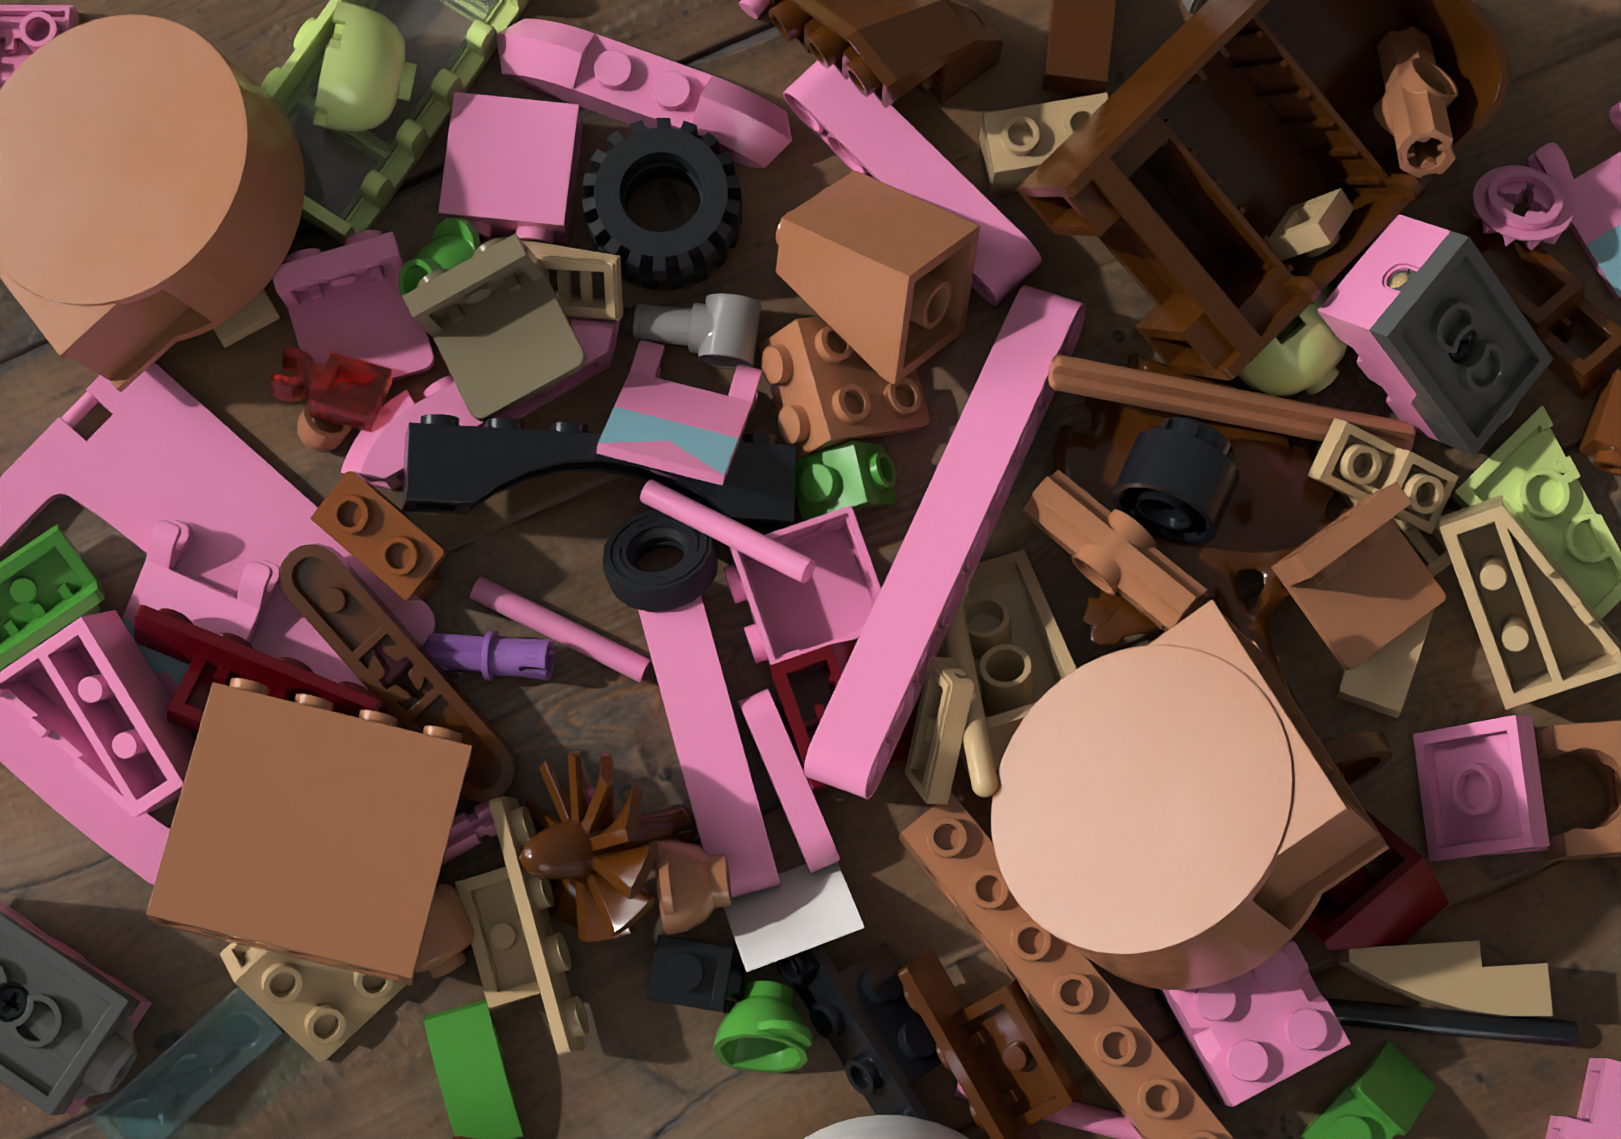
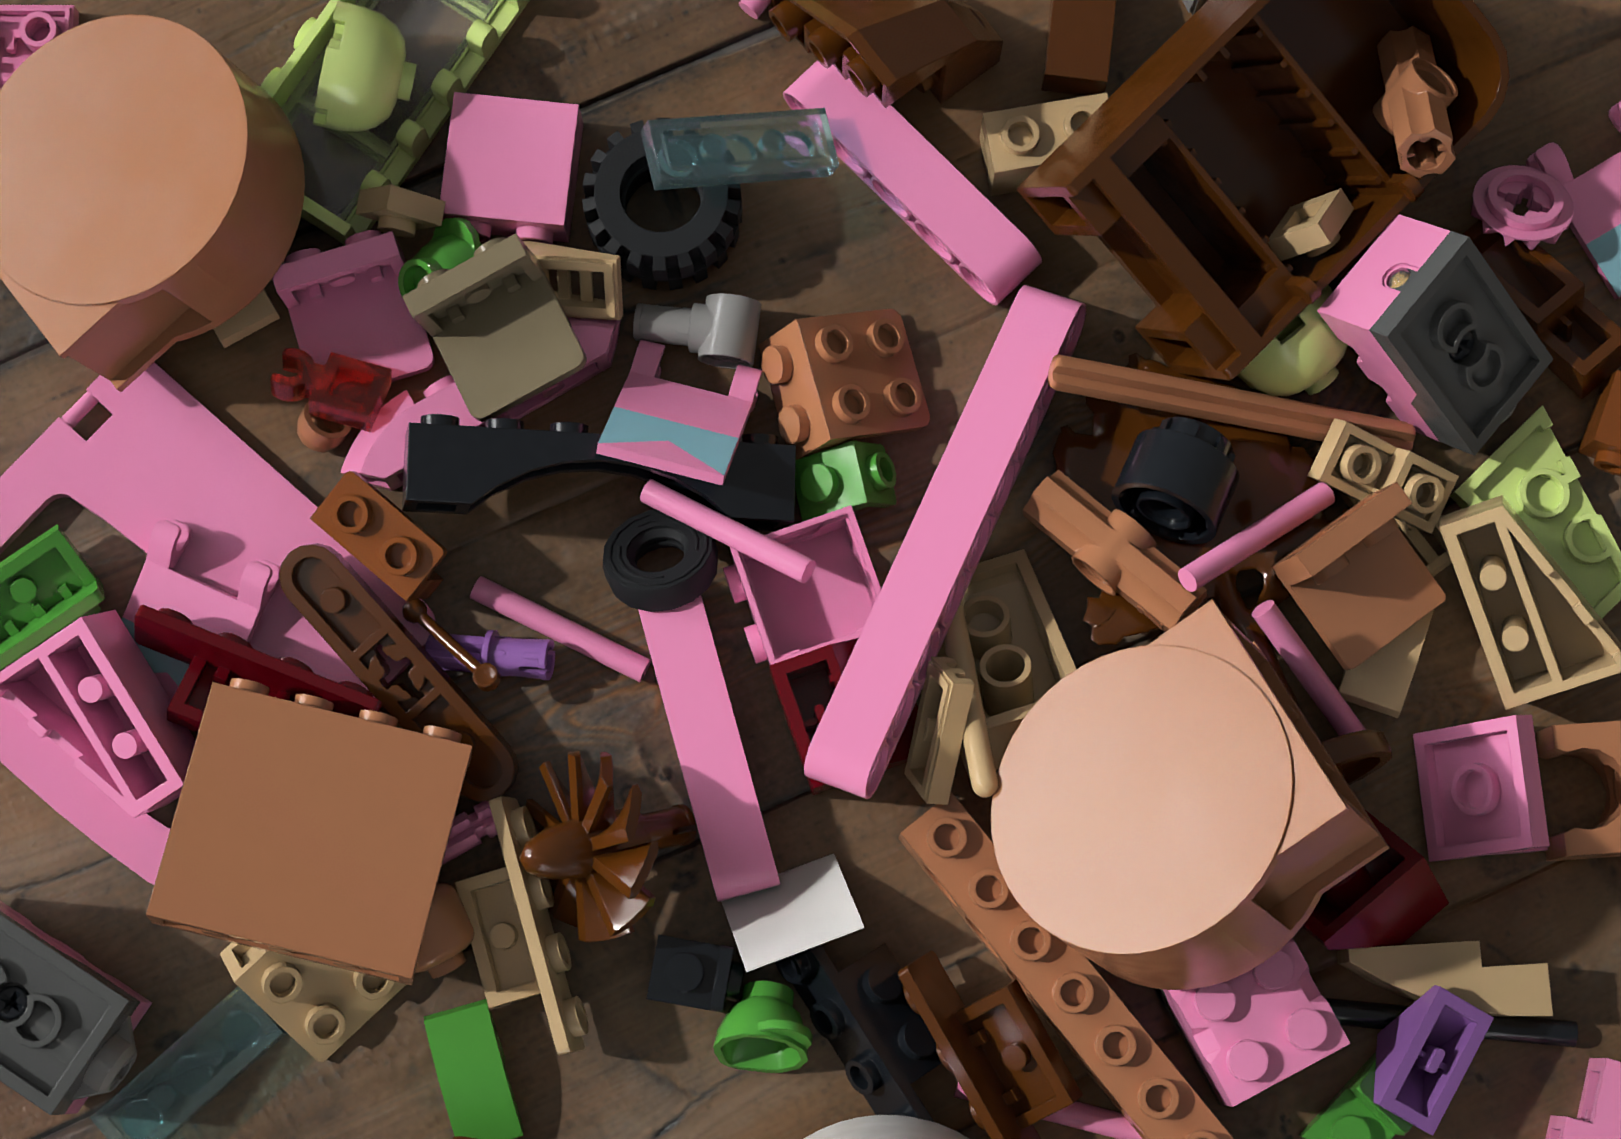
bright pink brick [495,18,792,168] -> none
nougat piece [655,839,732,936] -> none
bright pink beam [738,689,840,873] -> none
nougat slope [776,170,980,385] -> none
none -> tan plate [356,184,446,238]
none -> reddish brown hinge [402,600,501,692]
none -> clear light blue plate [640,108,839,190]
none -> bright pink bar [1178,482,1335,592]
none -> bright pink bar [1252,600,1366,736]
none -> medium lavender slope [1373,985,1494,1136]

